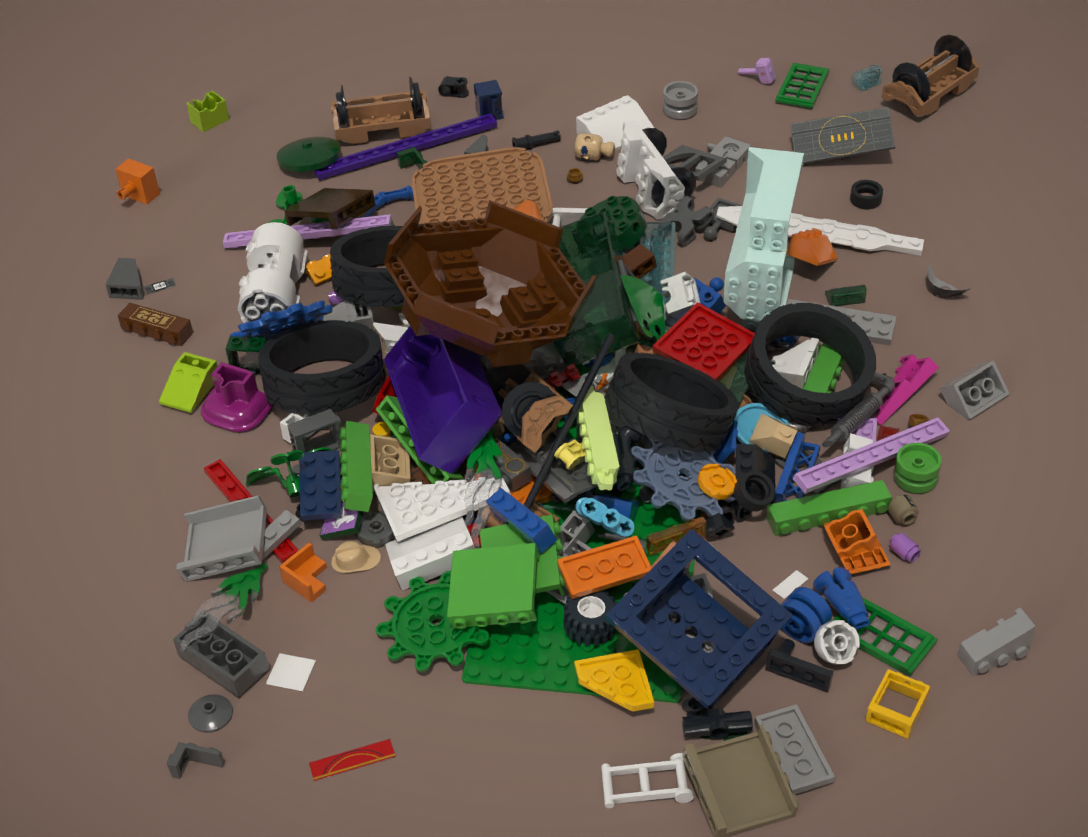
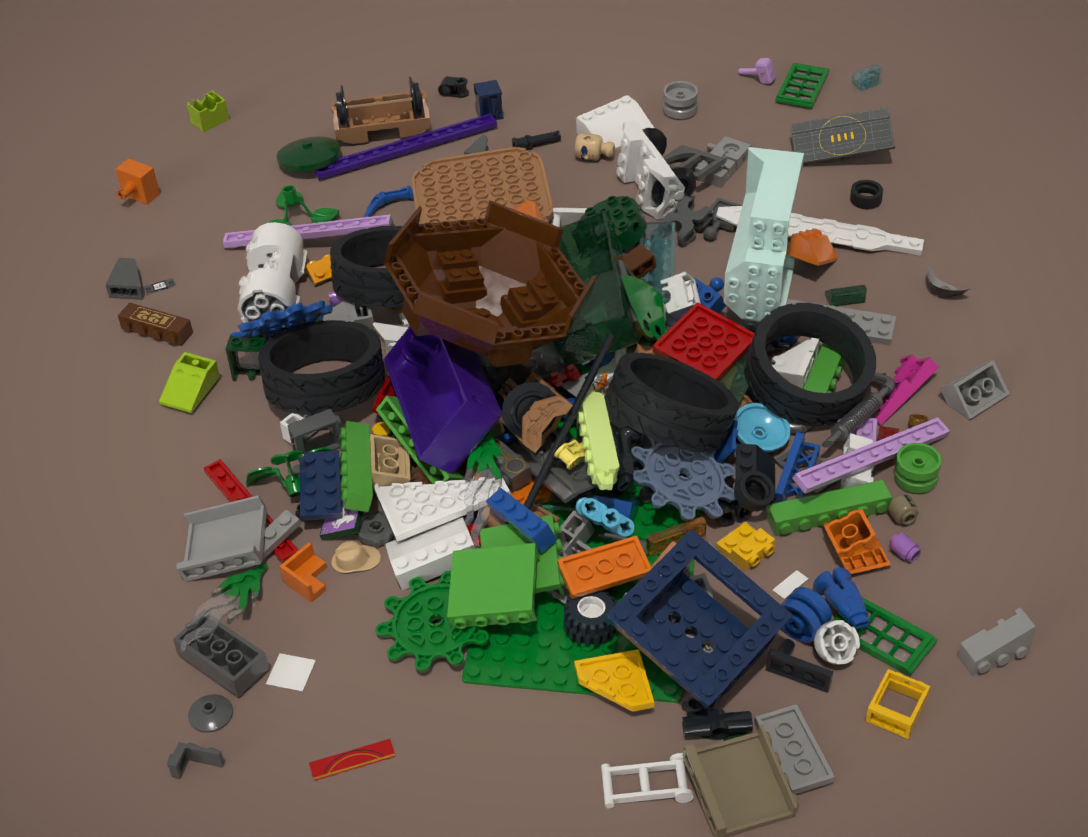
magenta piece [201,362,274,432] -> none
dark brown panel [284,188,376,229] -> none
dark green bracket [397,147,427,170] -> none
pearl gold plate [567,168,583,183] -> none
light orange tile [697,464,737,500] -> none
black slope [704,513,735,538] -> none
tan slope [749,413,798,458] -> none
medium nougat piece [882,34,979,117] -> none
none -> yellow plate [716,522,775,571]

